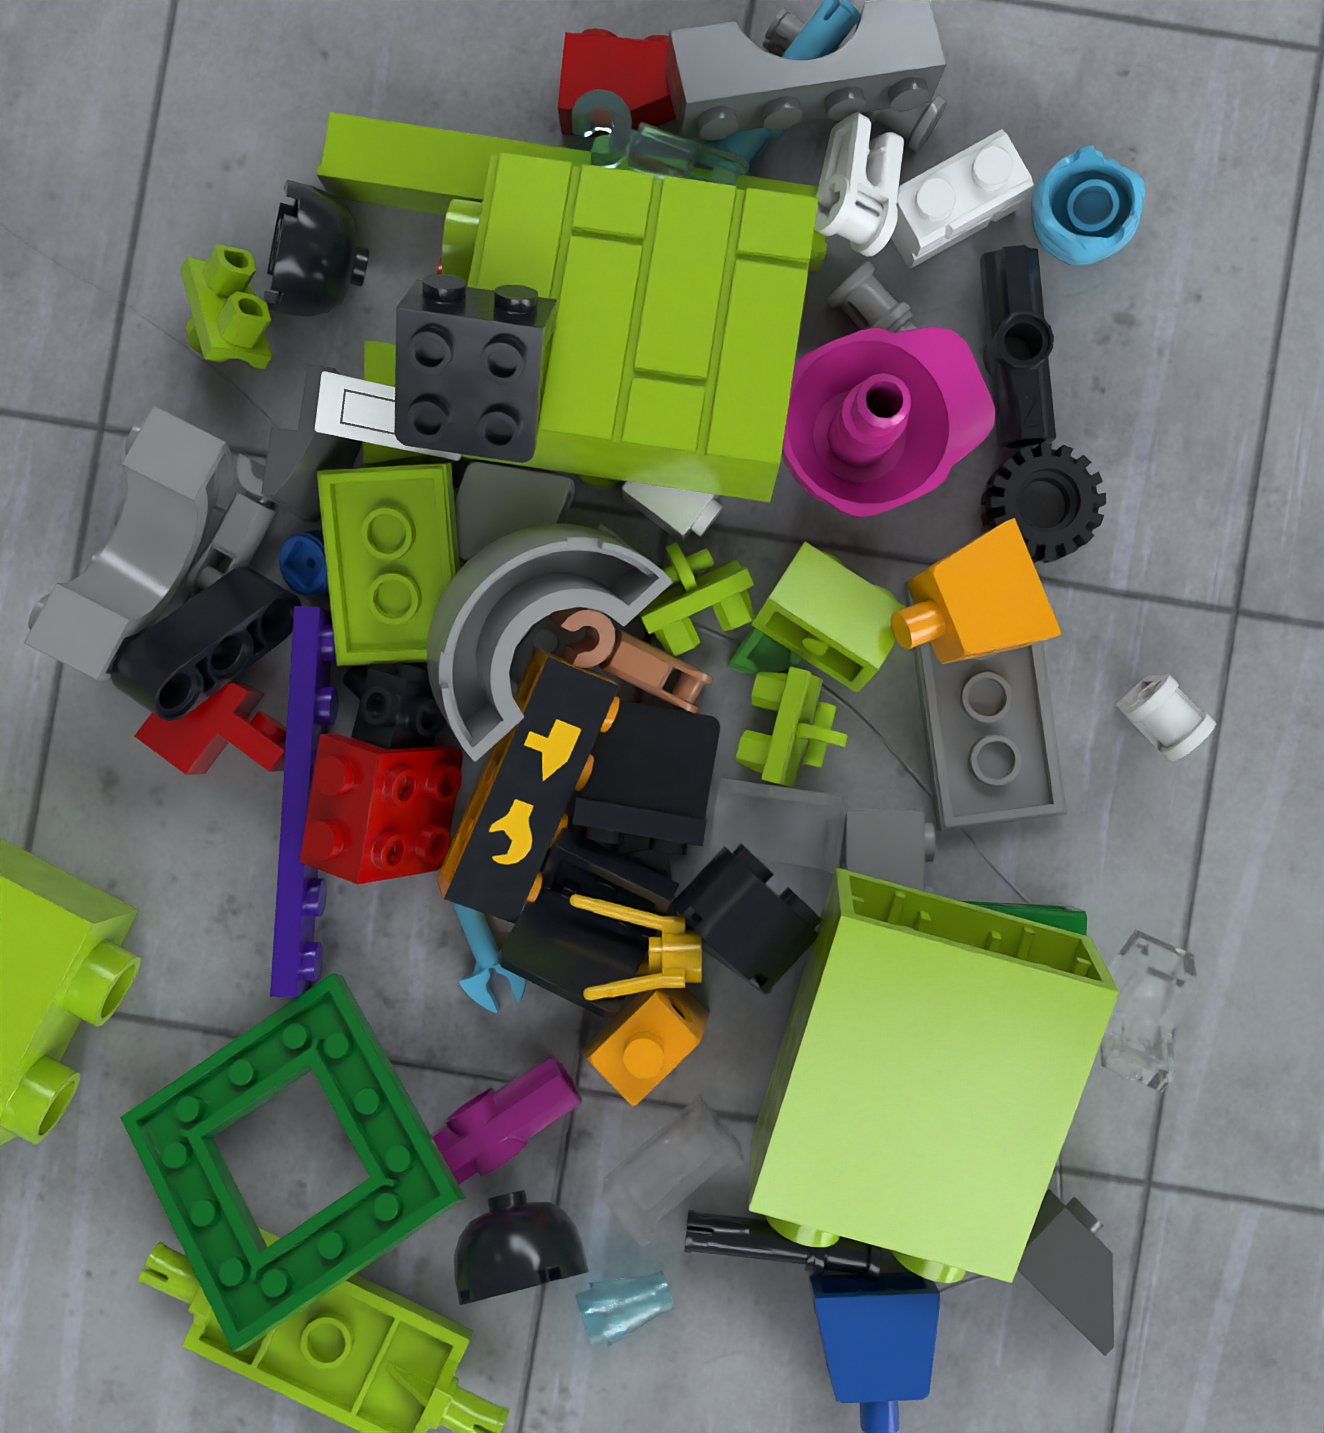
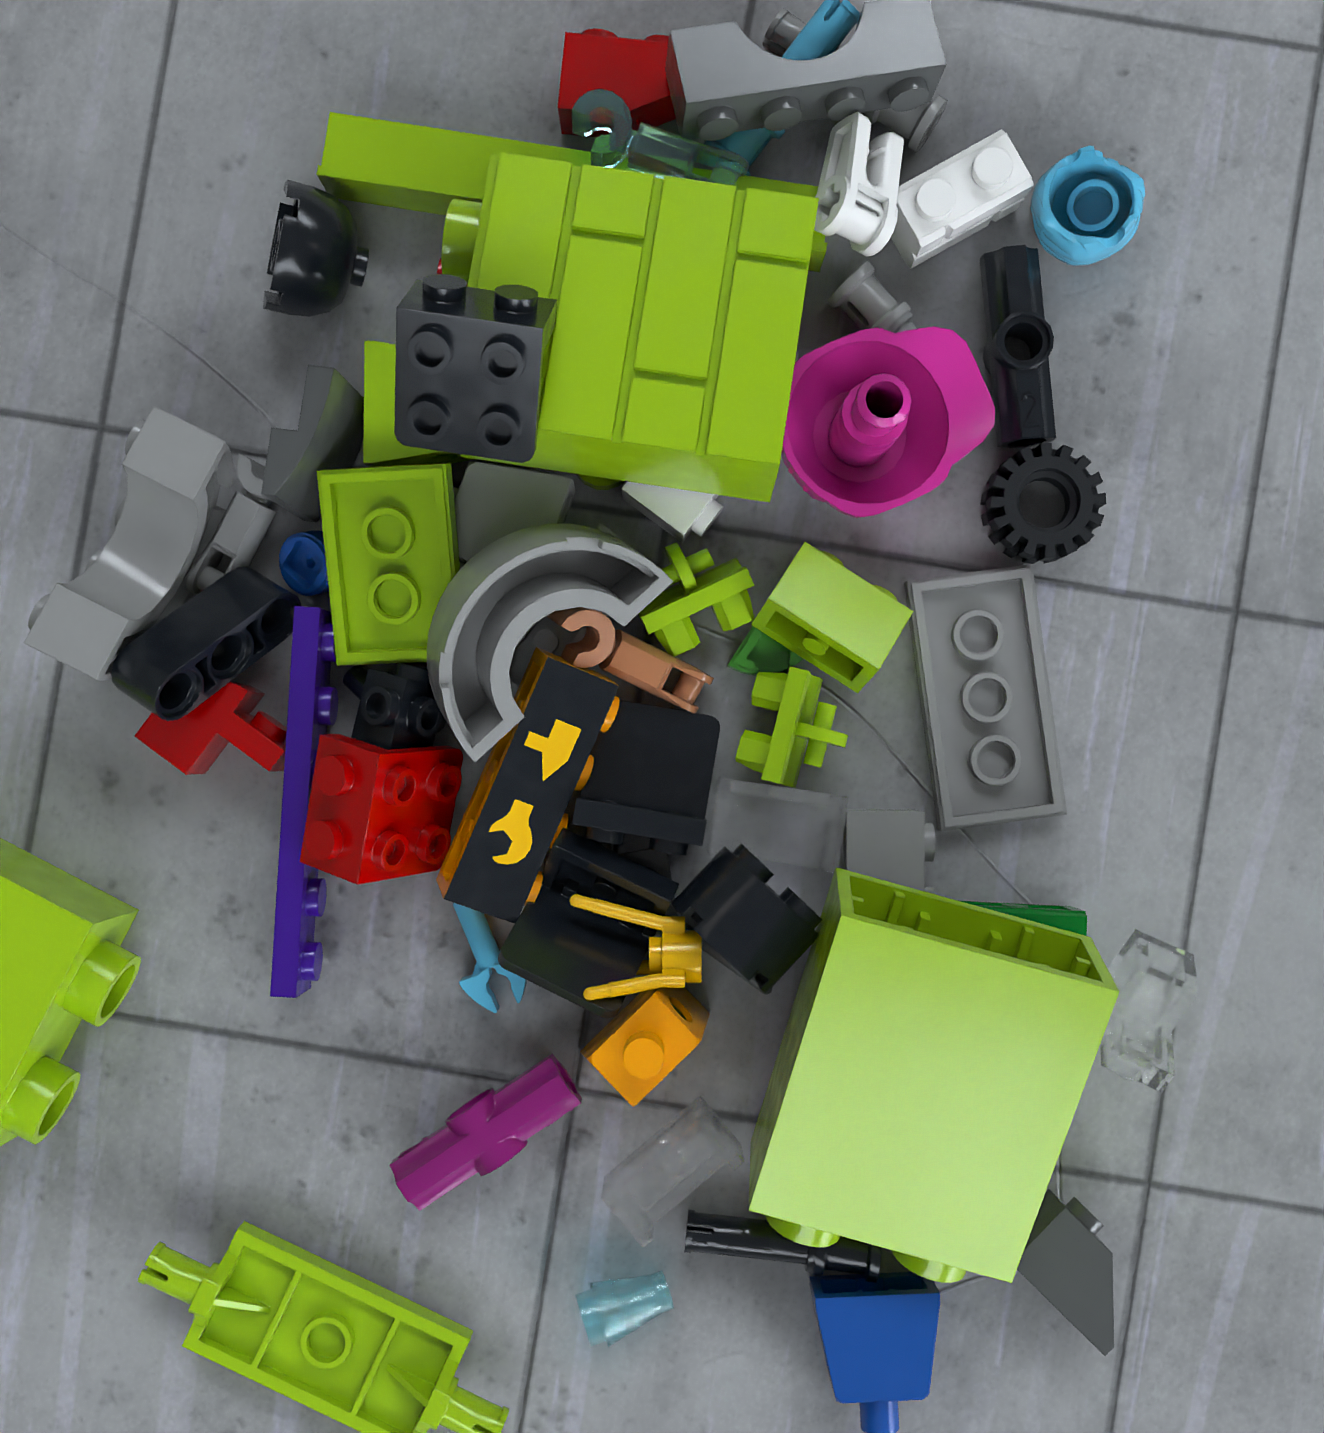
green plate [120,973,466,1352] -> none
lime hips [180,244,272,369] -> none
white sticker [315,371,461,461] -> none
black cylinder [454,1190,589,1305] -> none
light orange torso [891,518,1062,664] -> none
white piece [1116,674,1216,762] -> none

